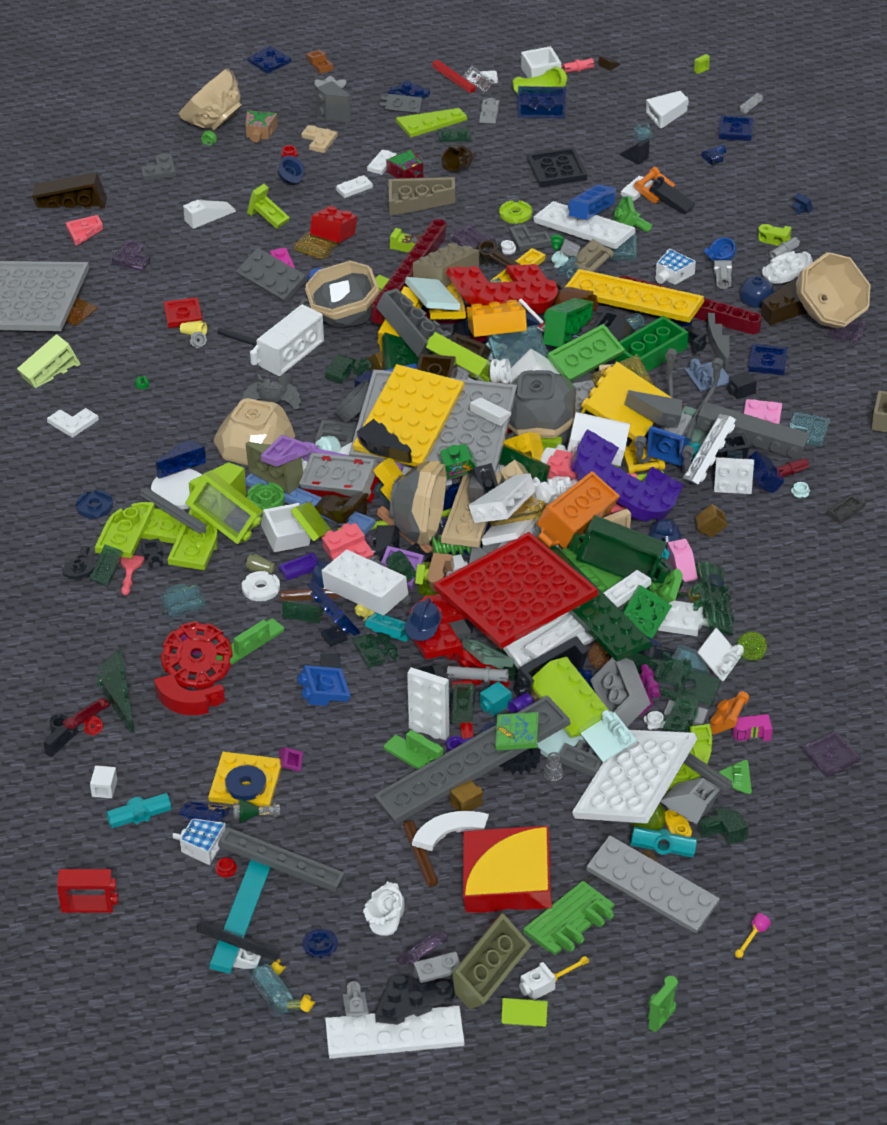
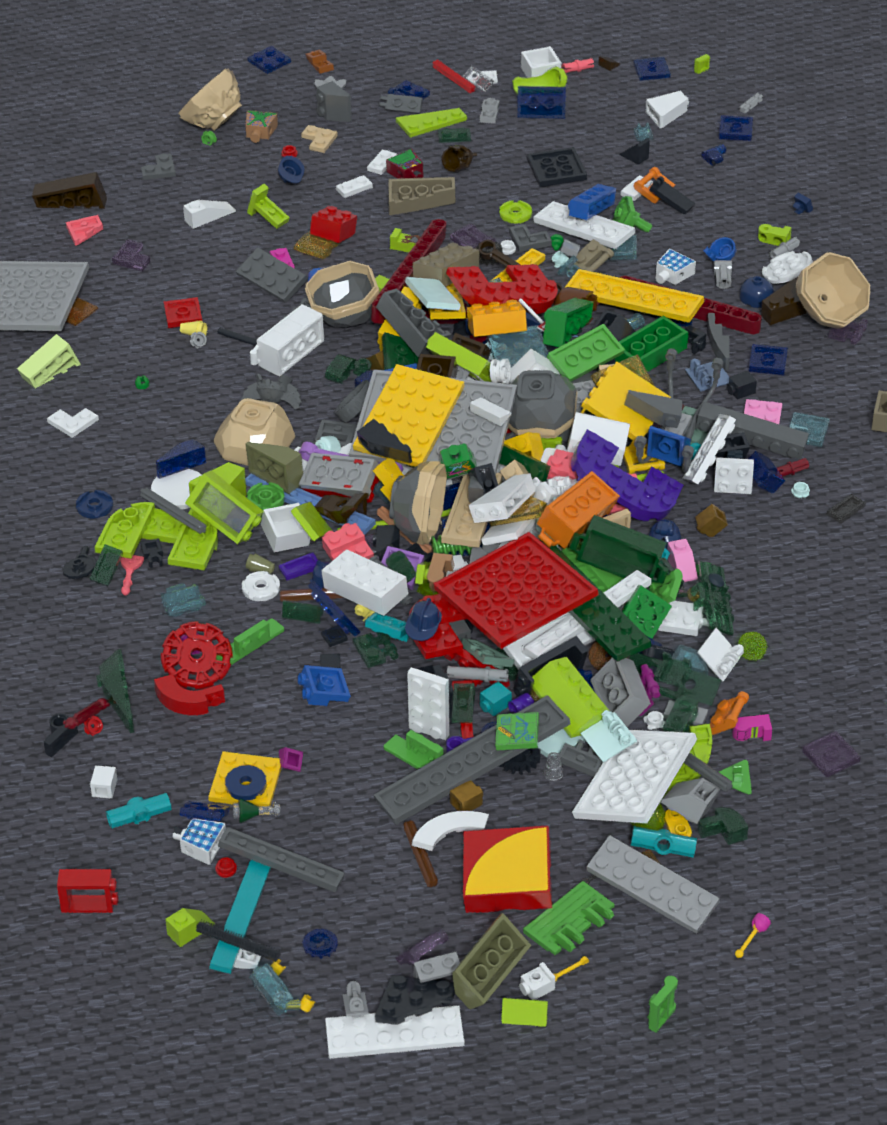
medium lavender wing [261,435,312,467] -> none
white hair [363,881,405,936] -> none
none -> lime slope [165,908,215,947]
none -> clear blue plate [633,57,671,81]

